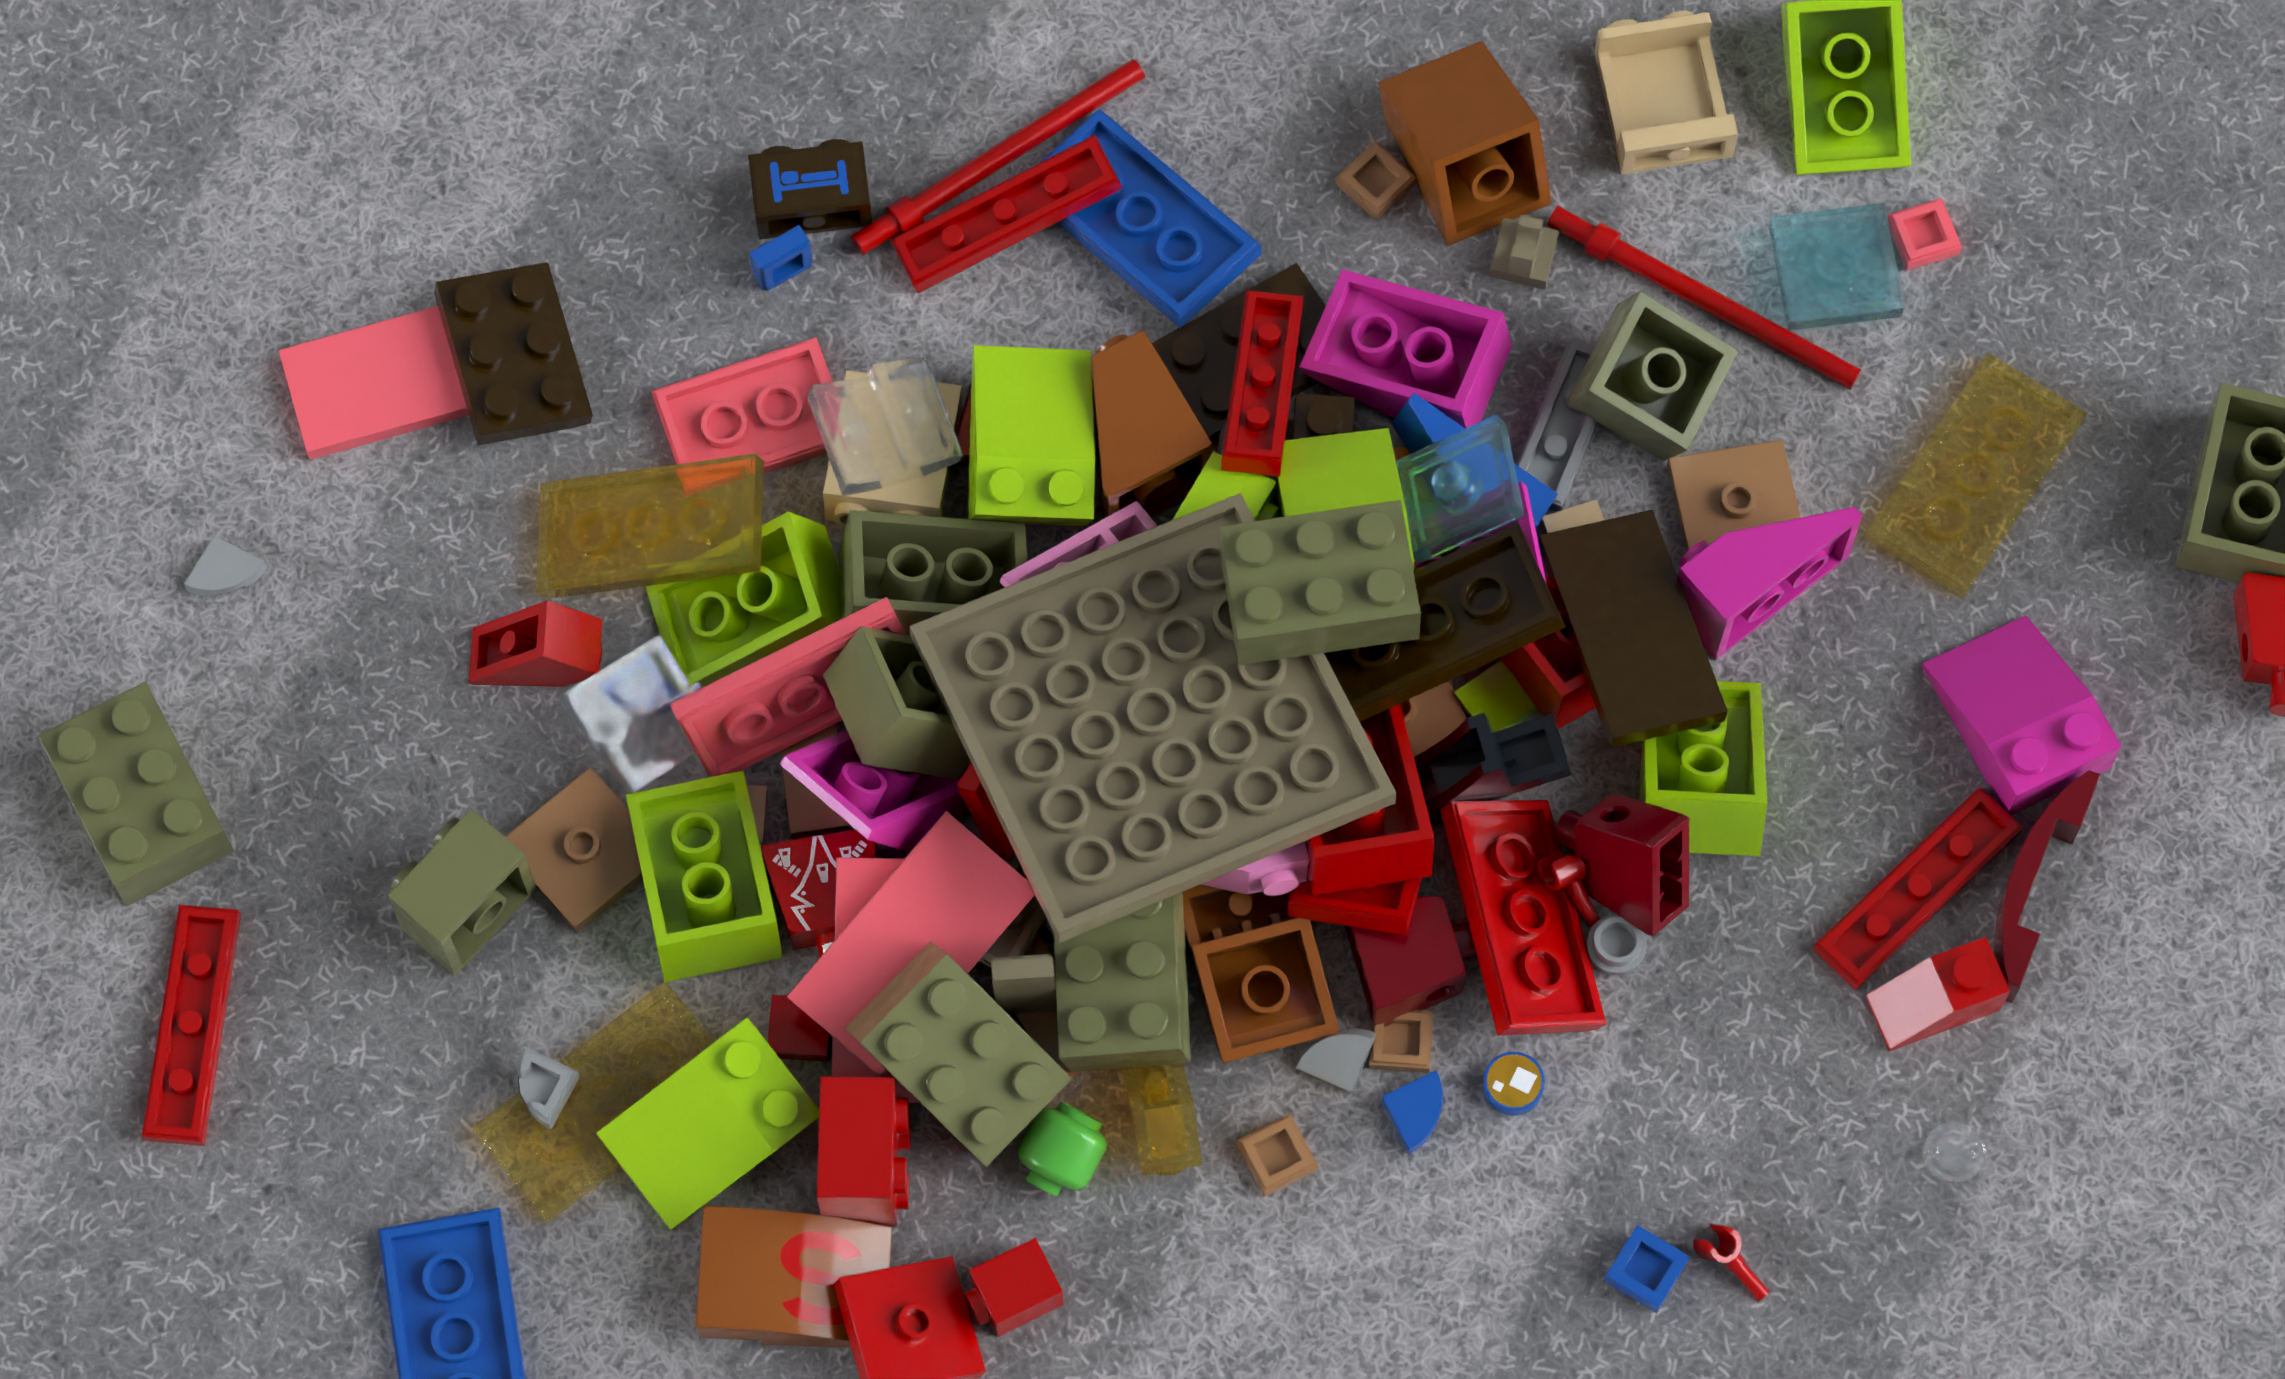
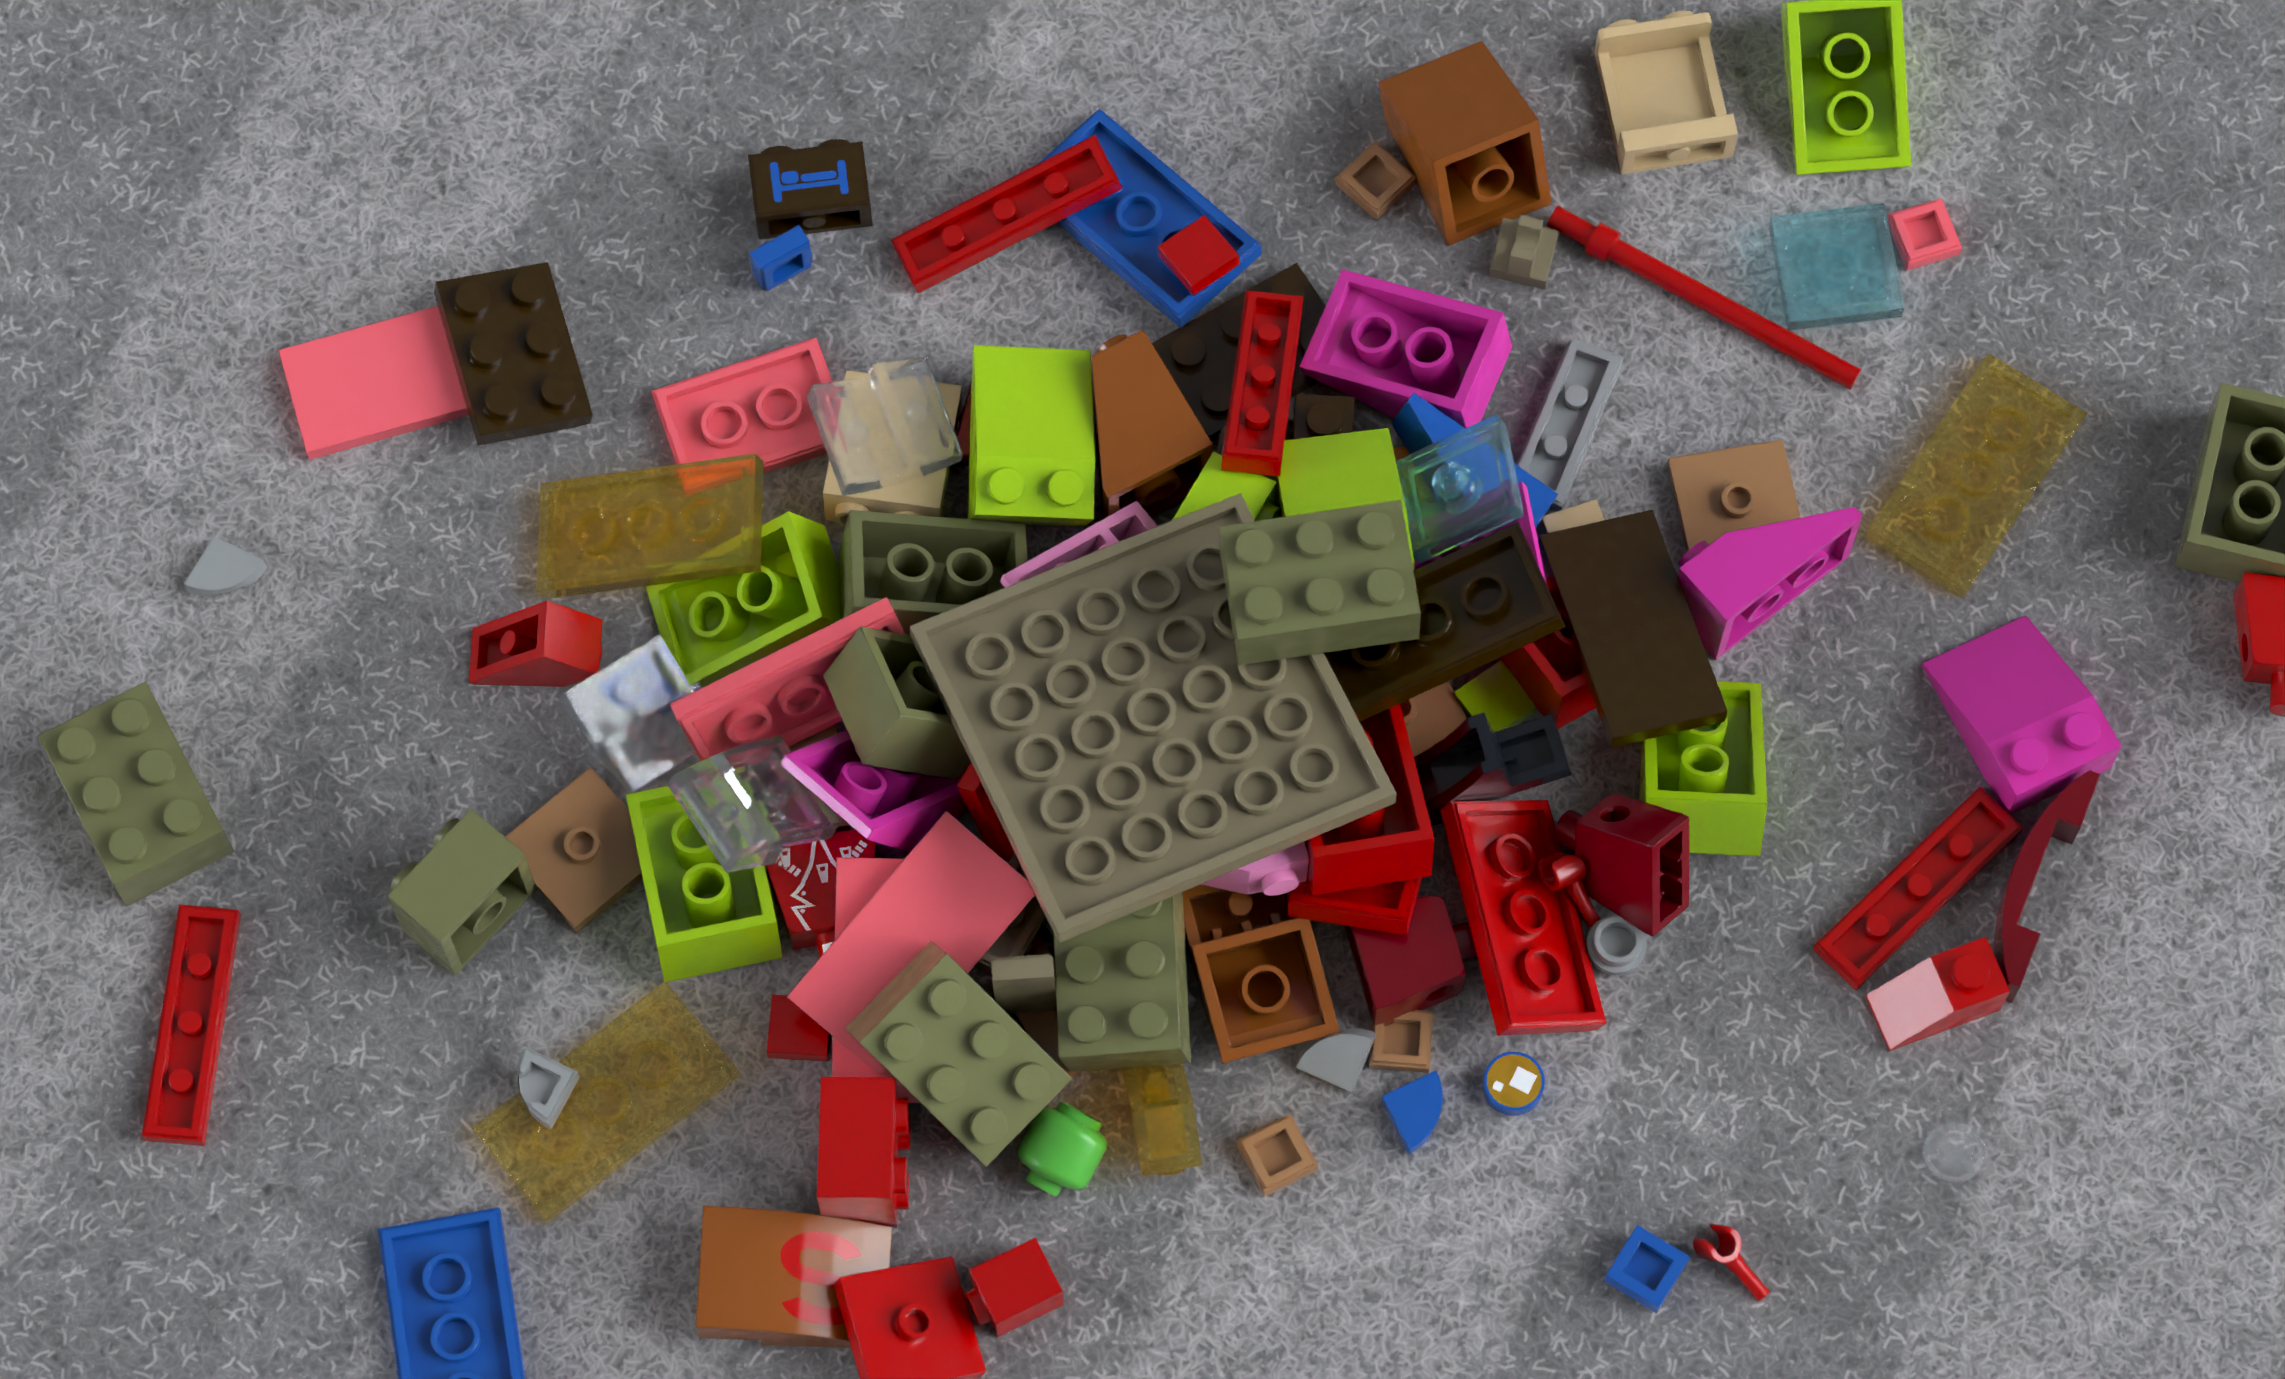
lime slope [596,1017,820,1230] -> none
red bar [850,59,1145,256] -> none
olive brick [1566,291,1739,461] -> none
none -> clear slope [667,735,840,873]
none -> red tile [1158,215,1240,296]

